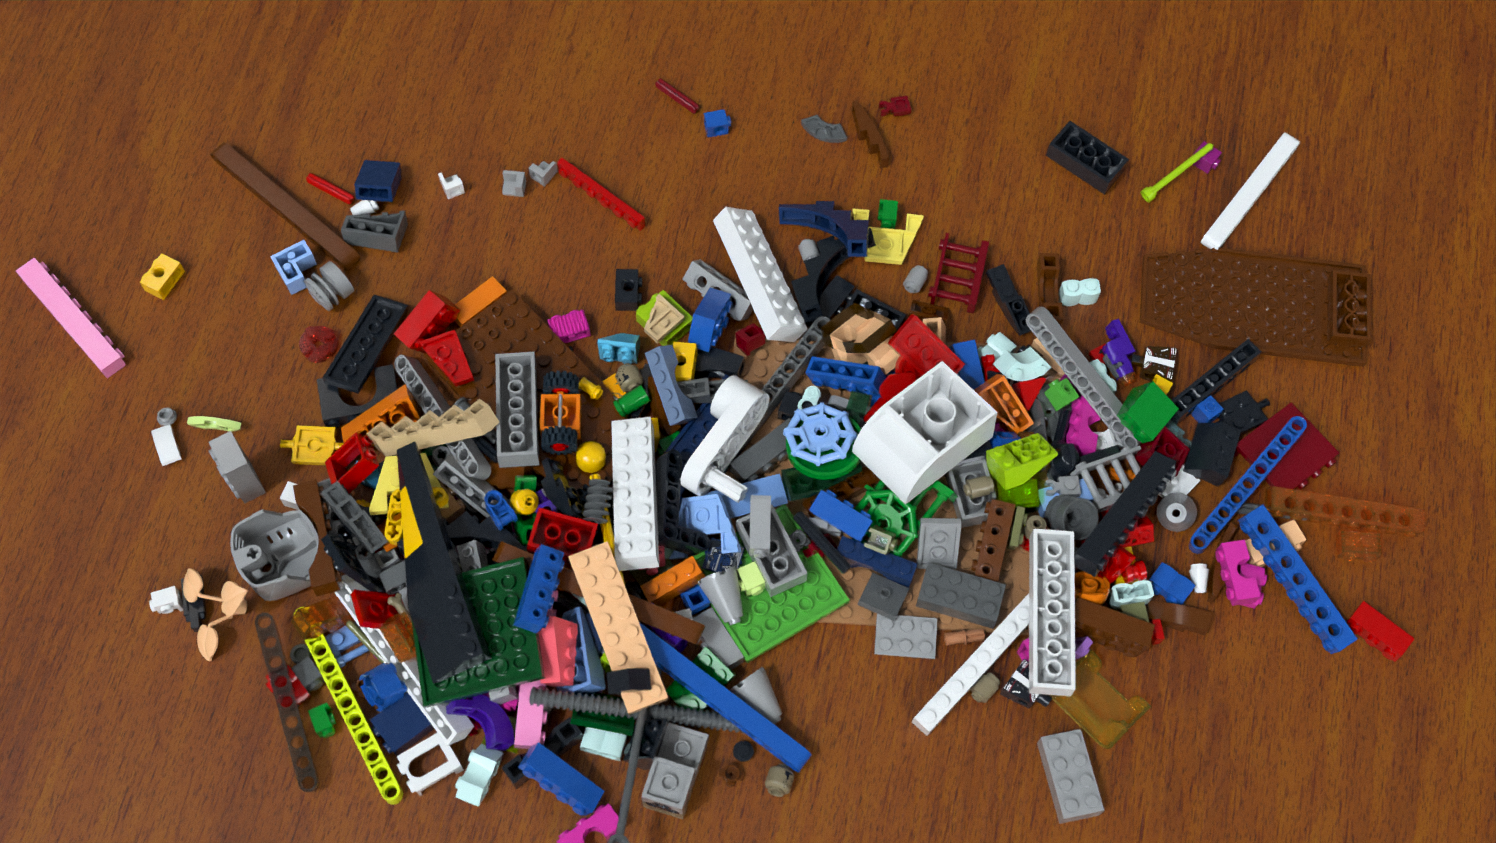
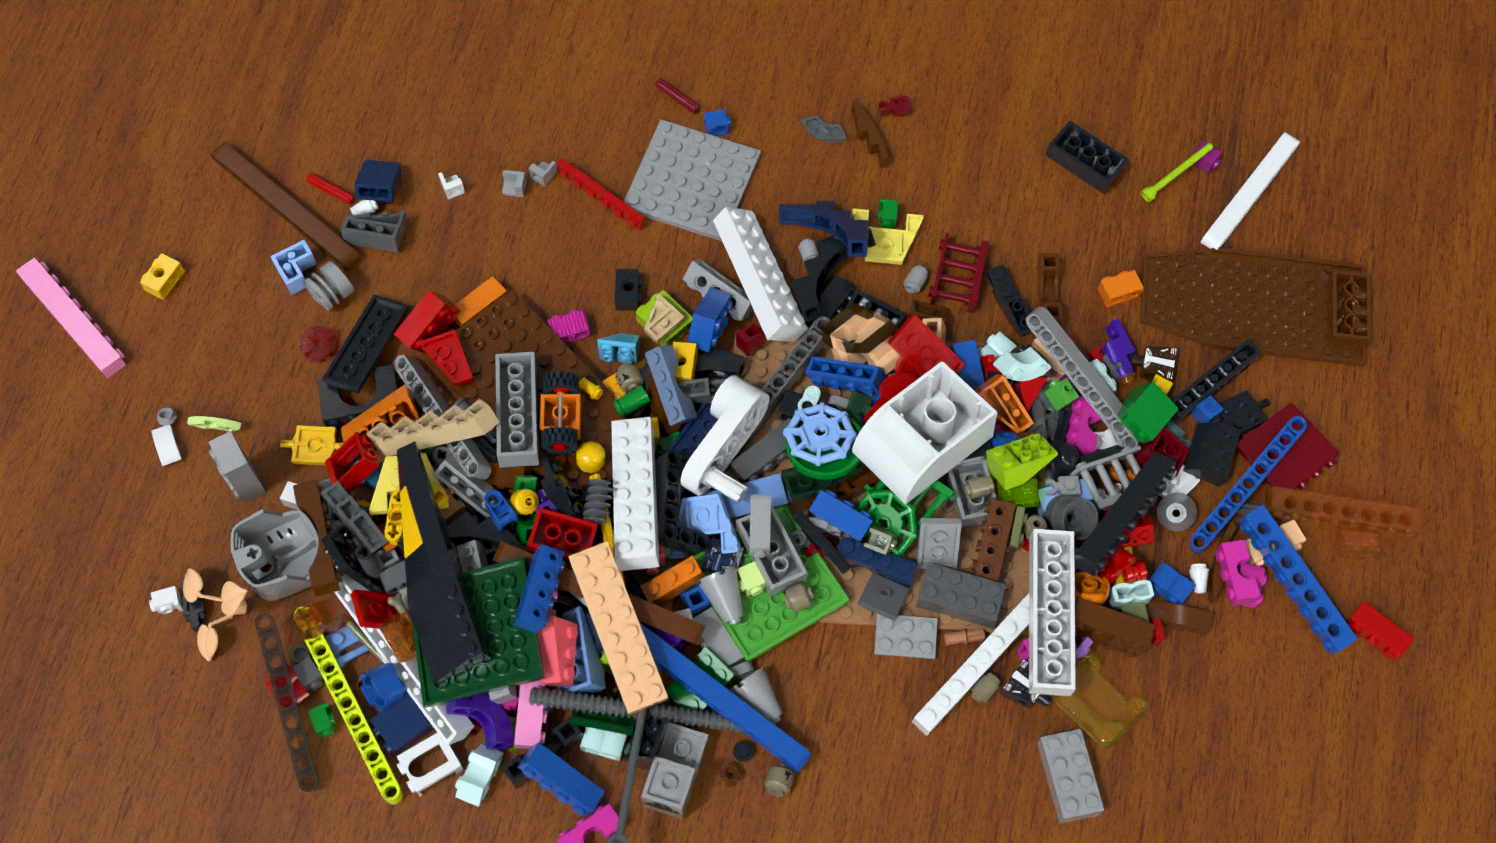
black slope [607,668,651,694] -> none
light aqua brick [1058,278,1101,306] -> none
none -> light grey plate [624,119,761,242]
none -> light grey beam [728,661,755,684]
none -> dark tan head [783,582,815,612]
none -> orange brick [1098,270,1144,308]

